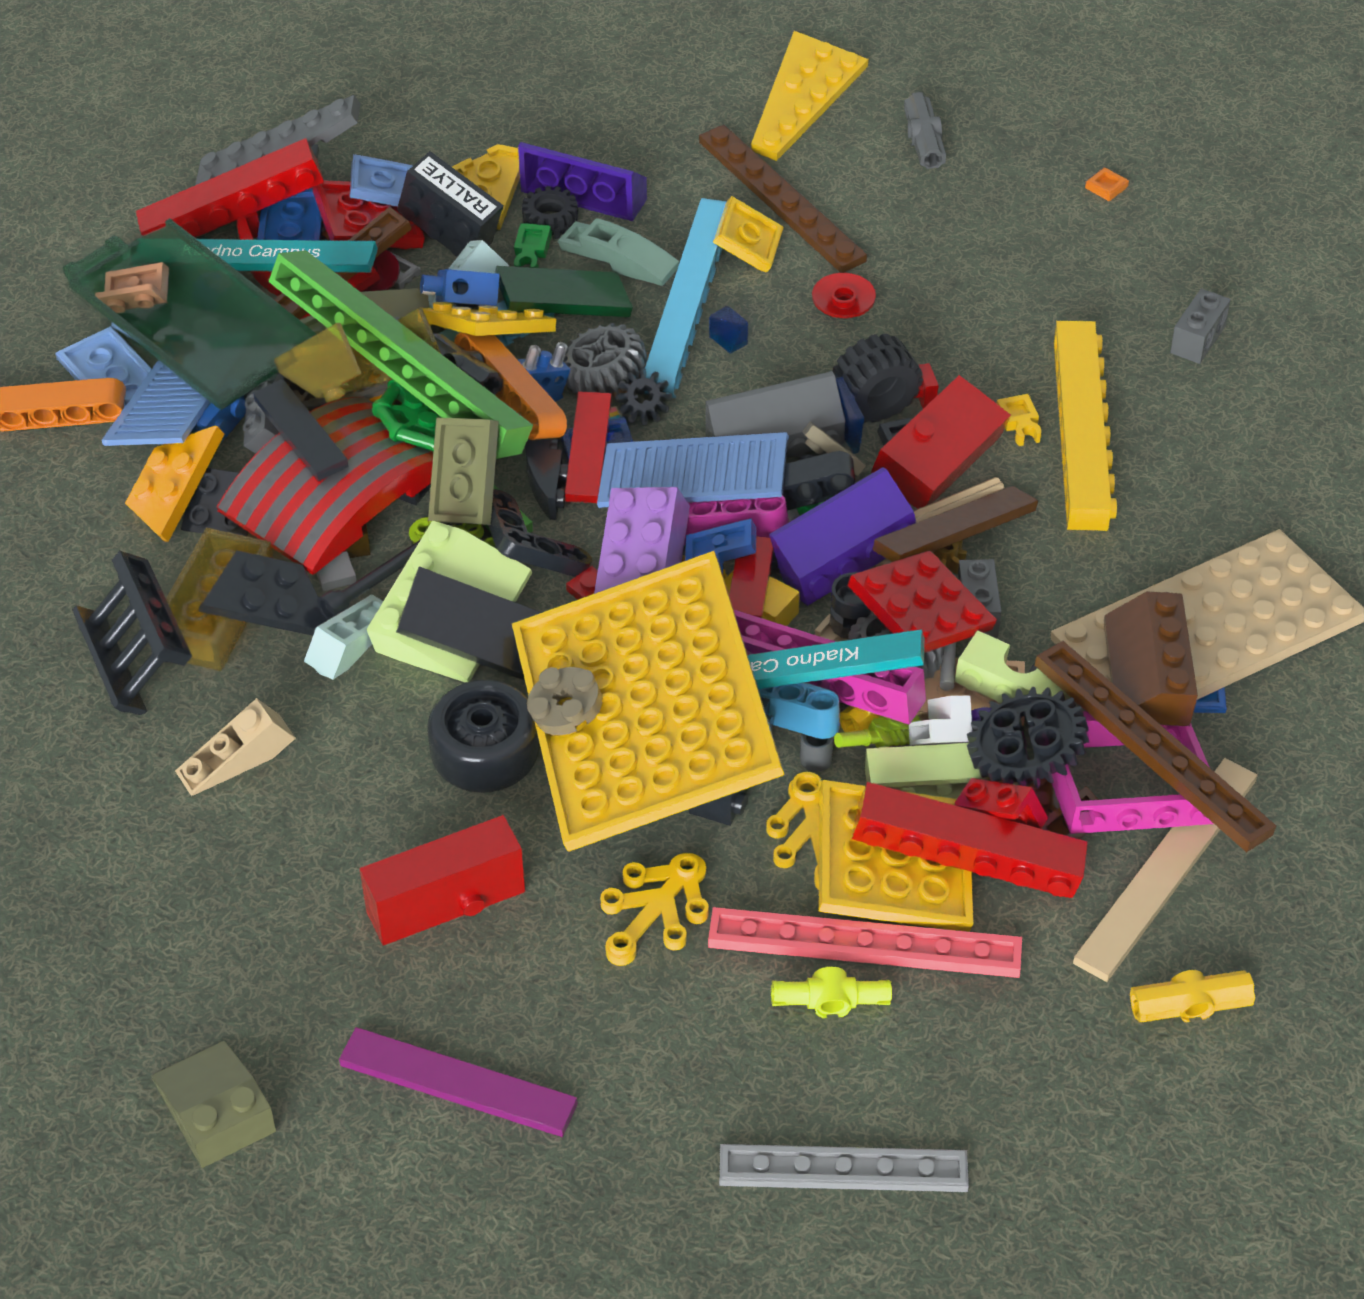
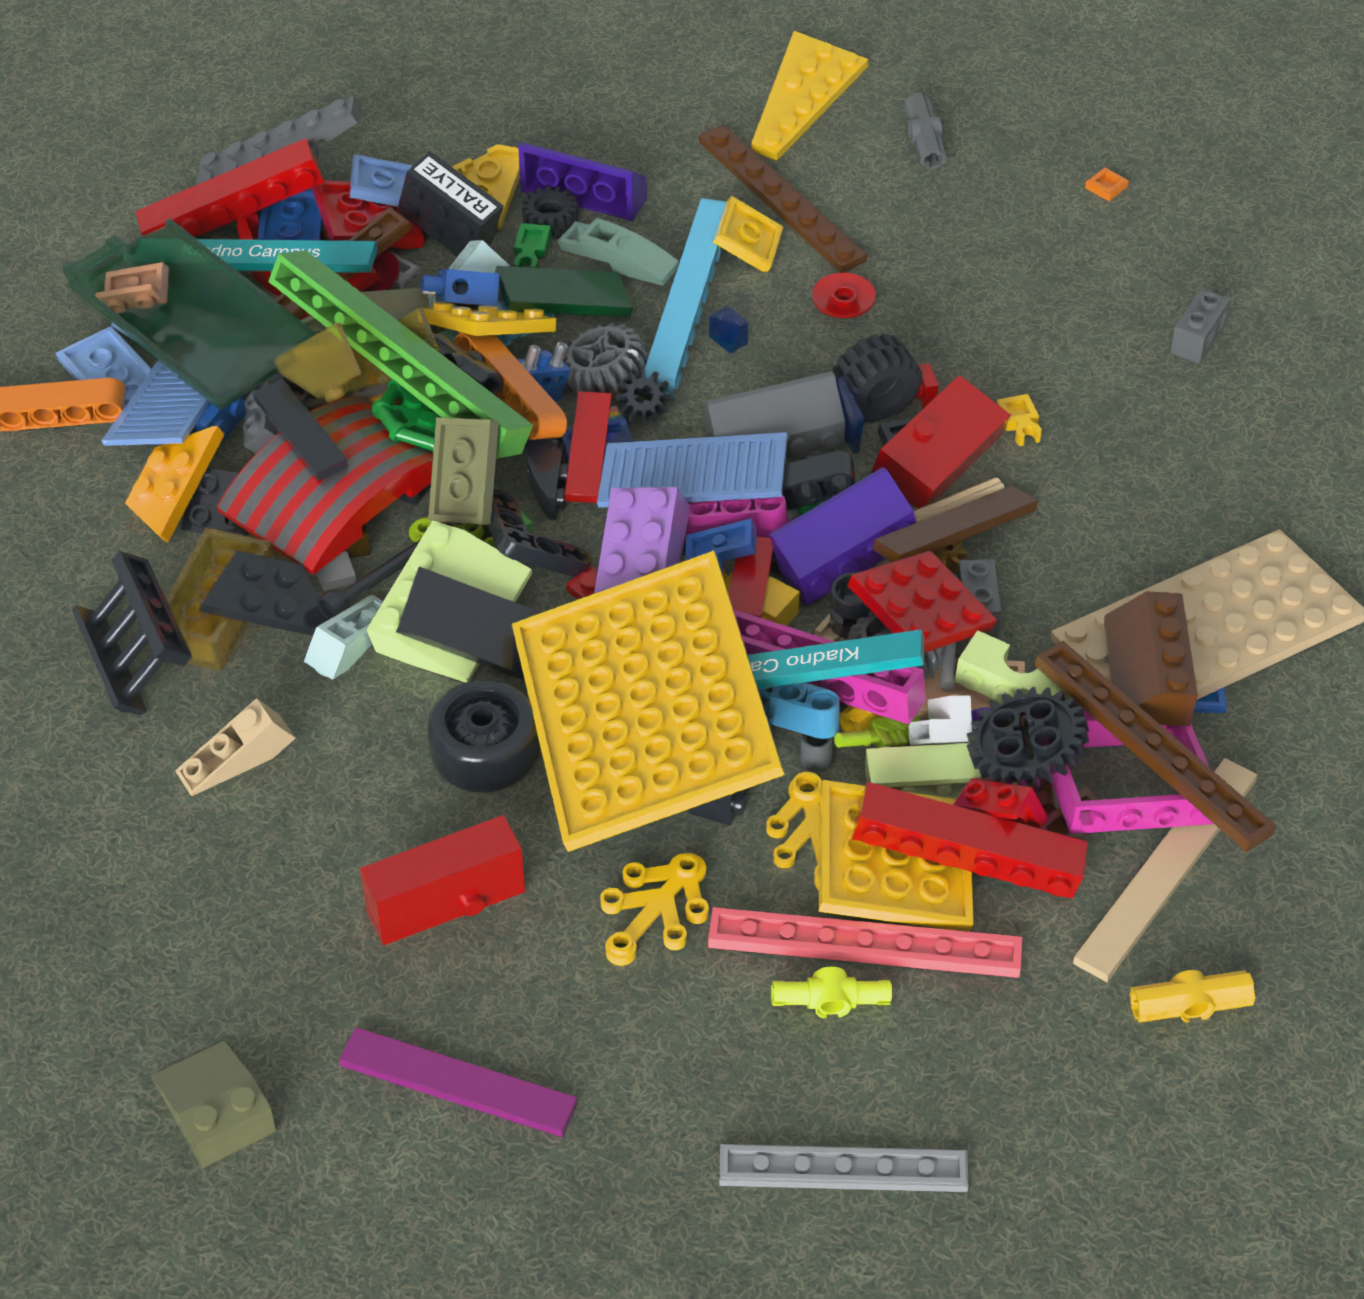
dark tan plate [527,667,603,735] -> none
dark tan plate [802,421,866,476] -> none
yellow brick [1054,321,1117,531] -> none

